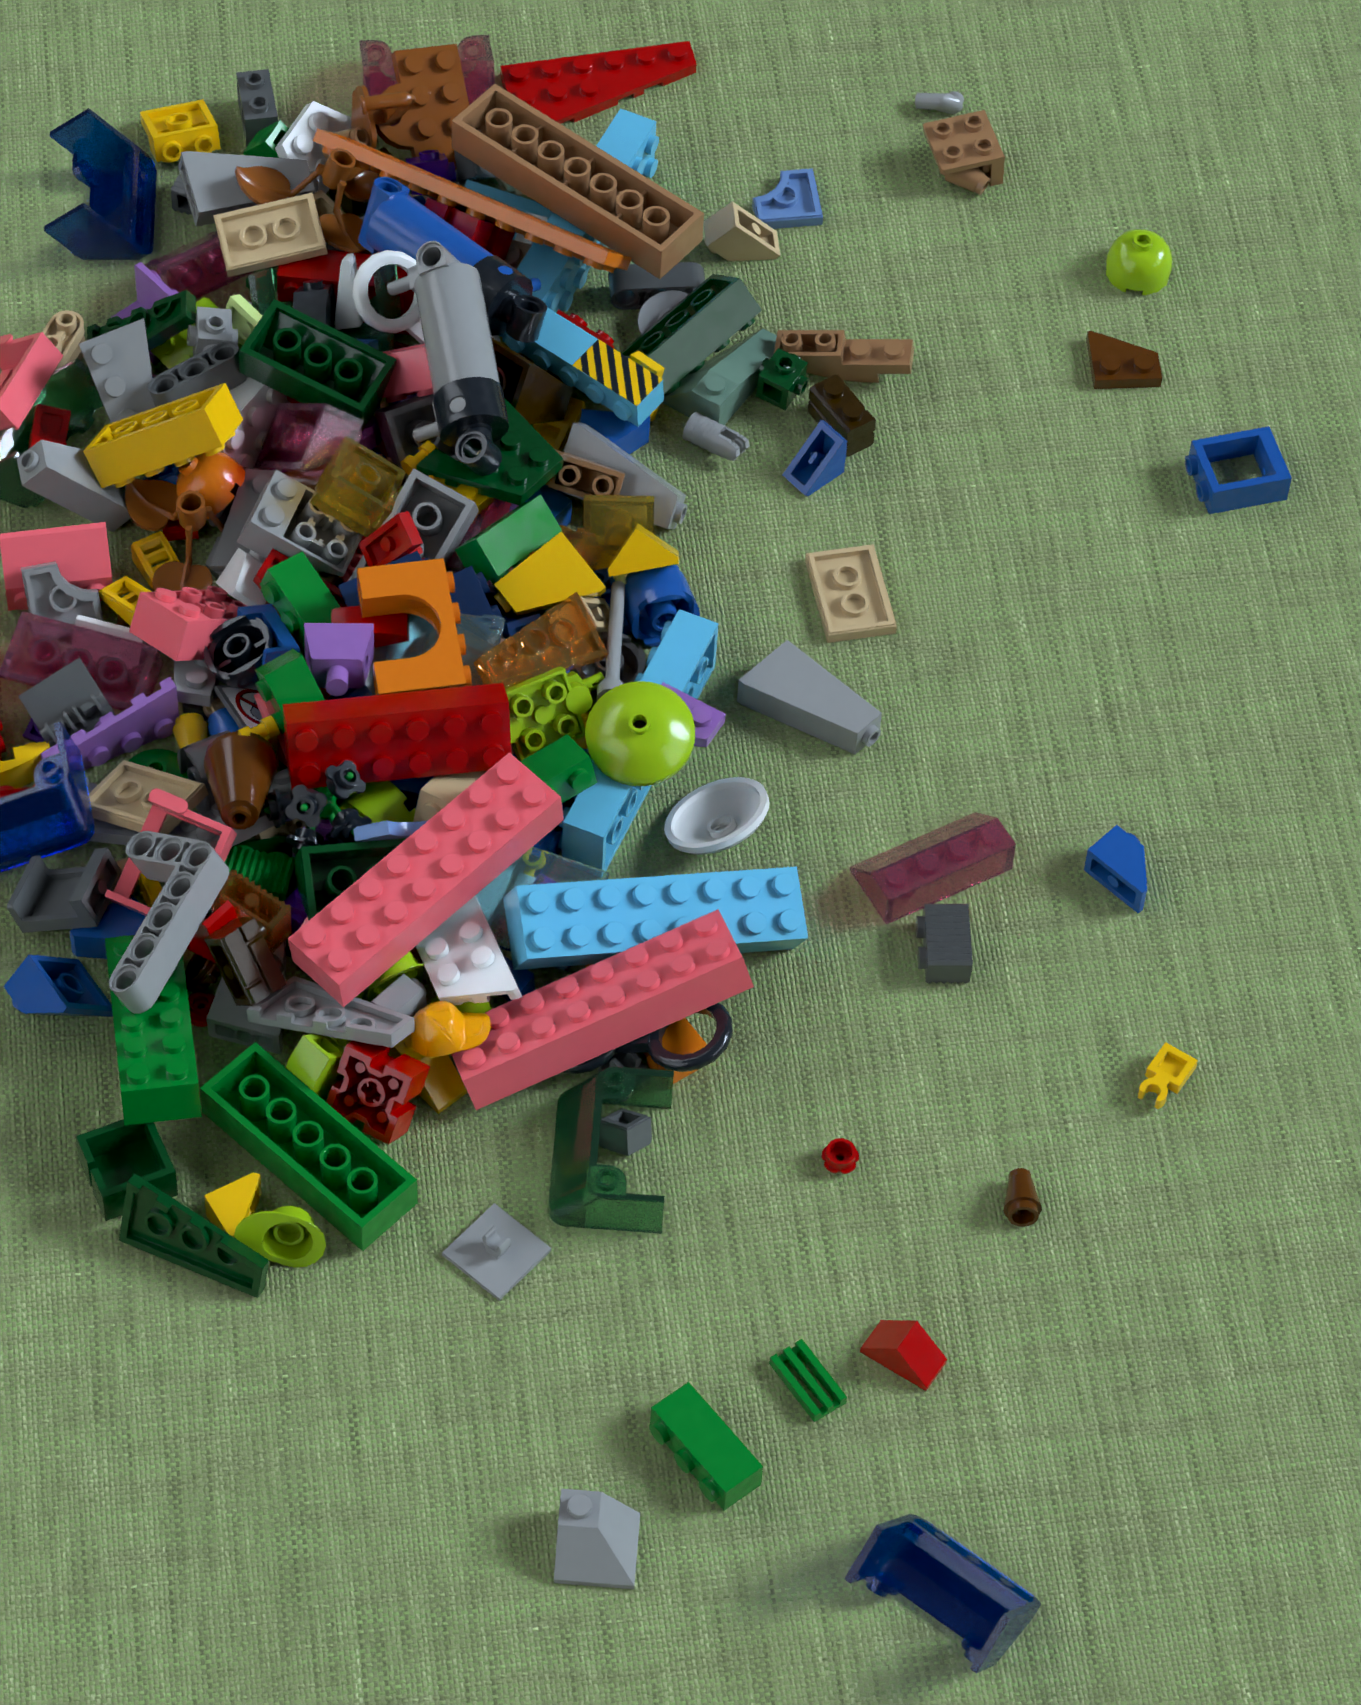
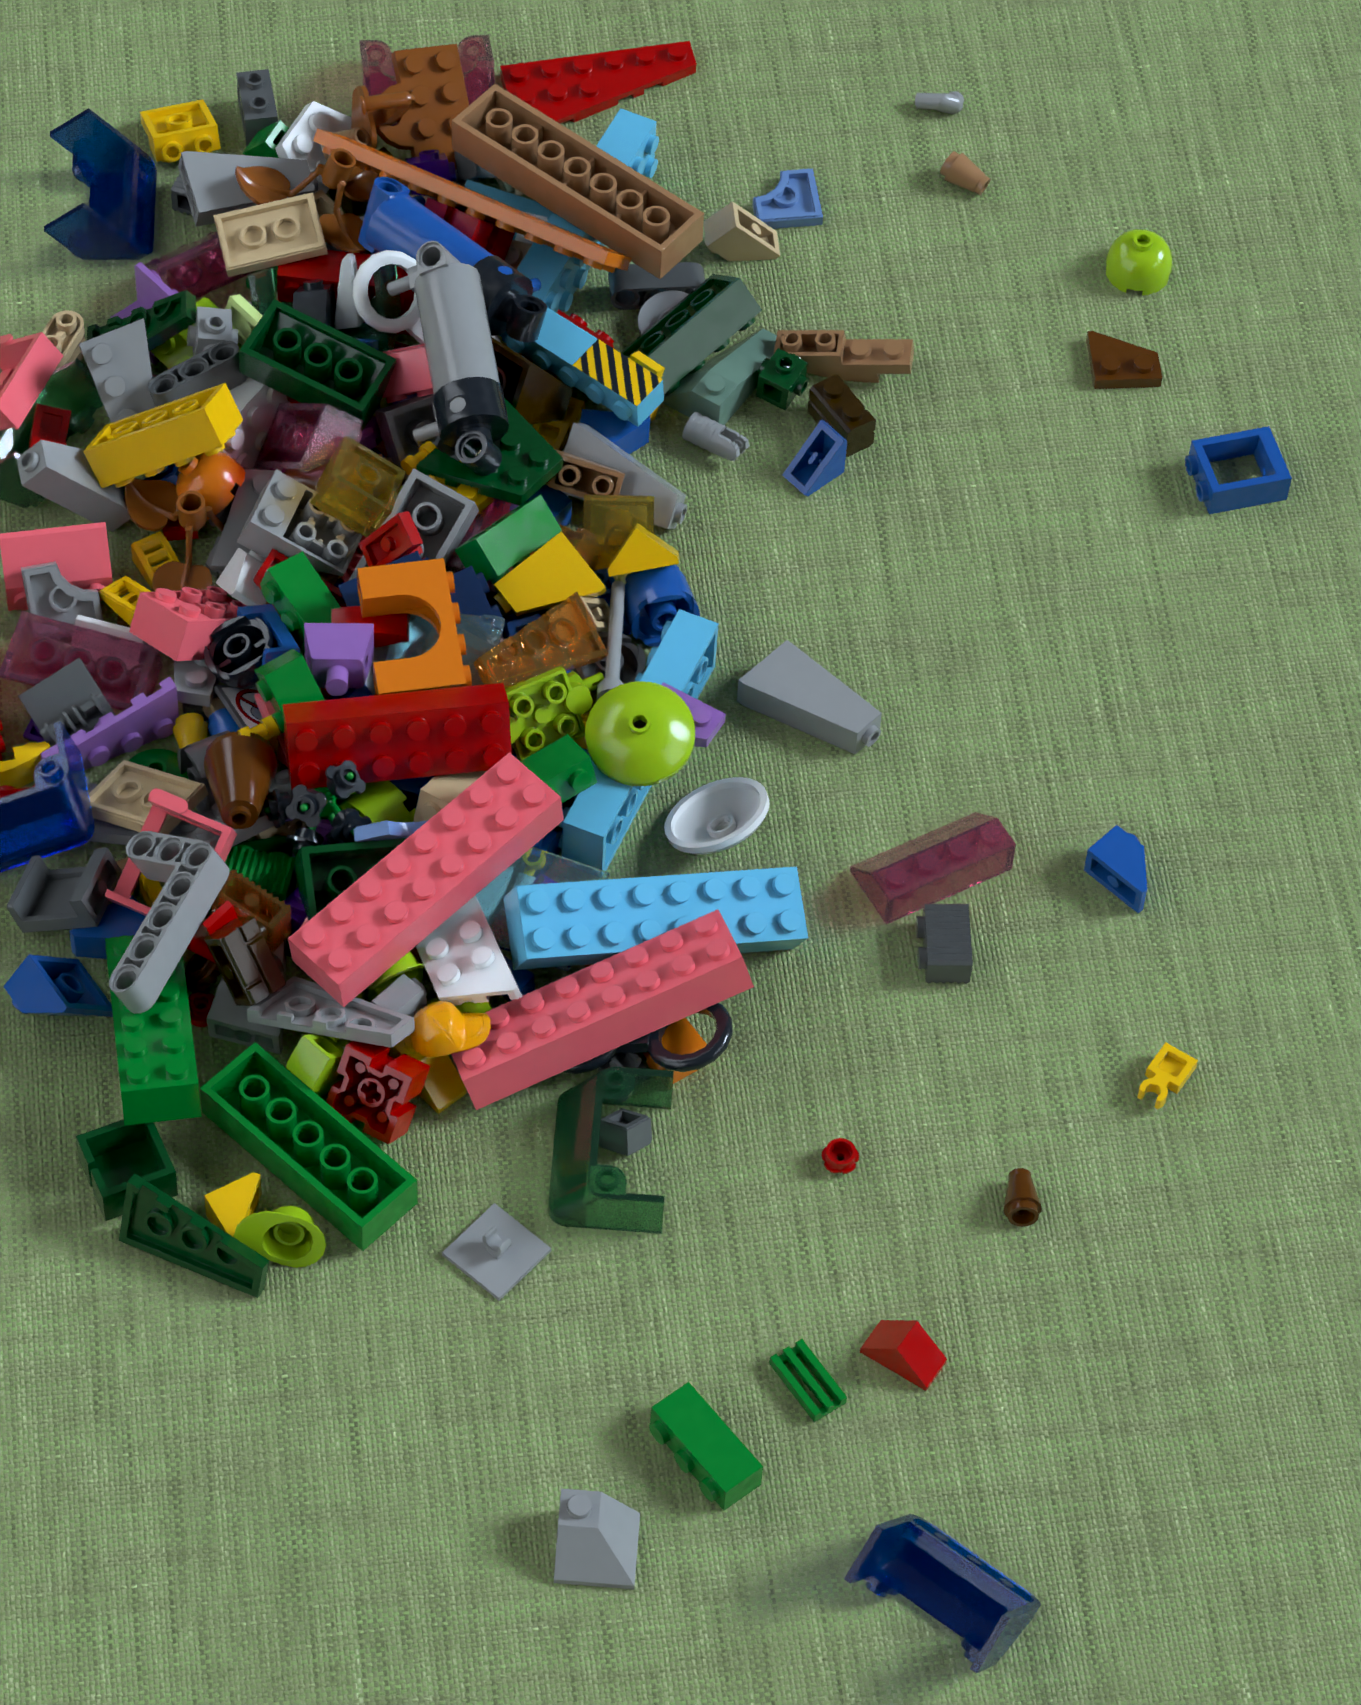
tan tile [805,544,897,643] -> none
medium nougat bracket [923,110,1005,186] -> none

